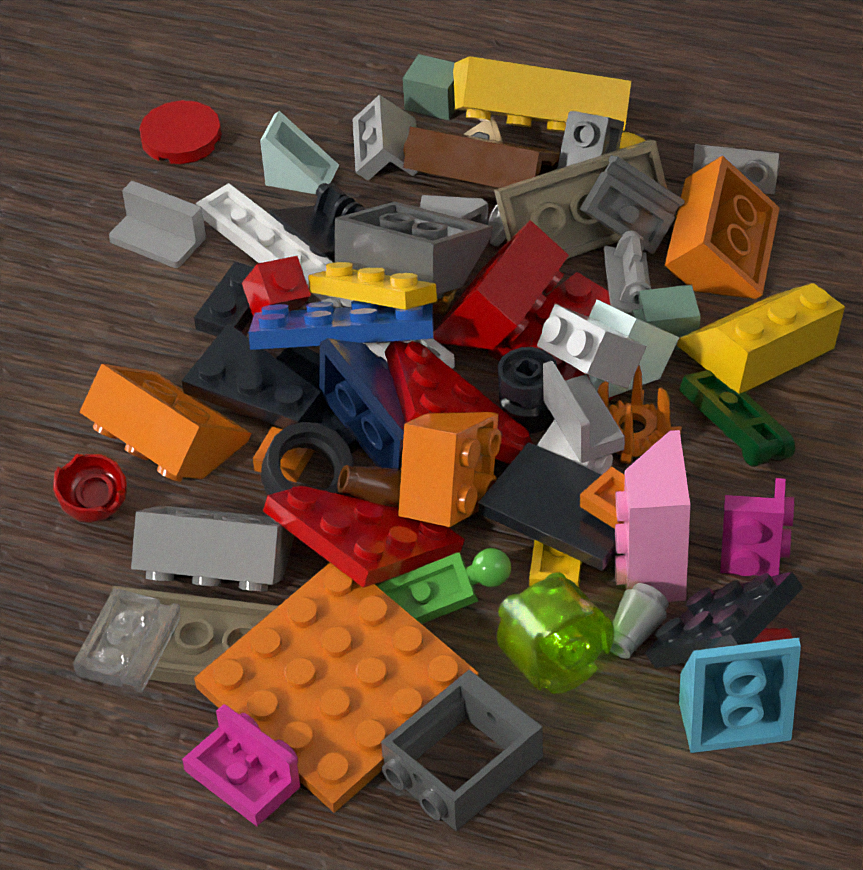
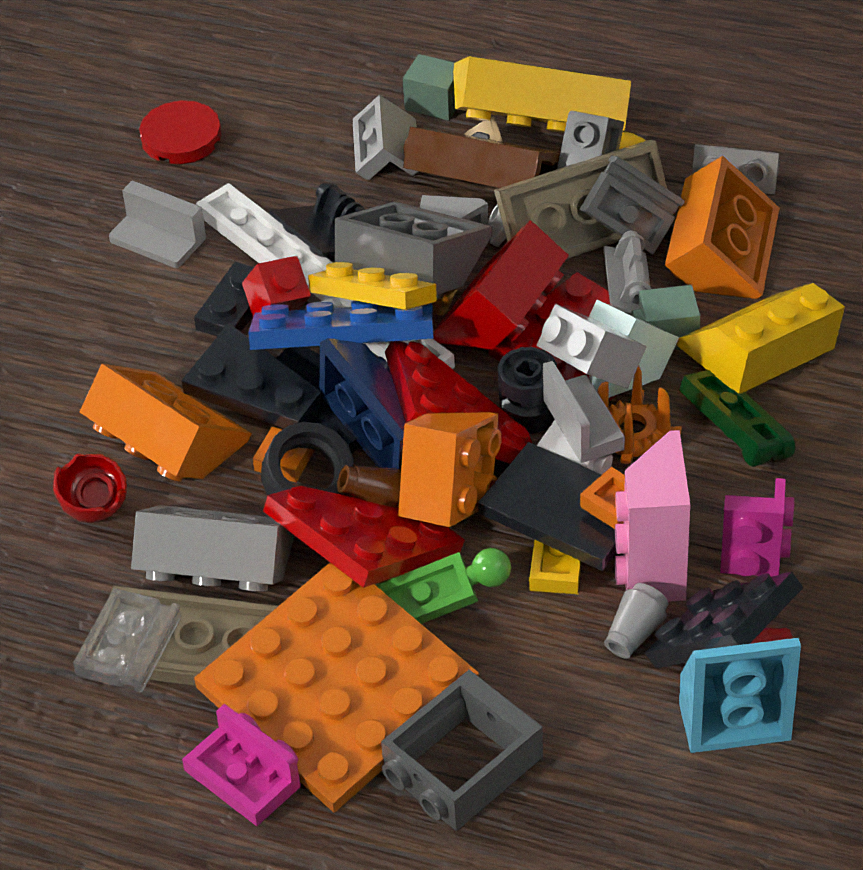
light aqua slope [260,111,339,194] -> none
clear neon green brick [497,572,614,694] -> none

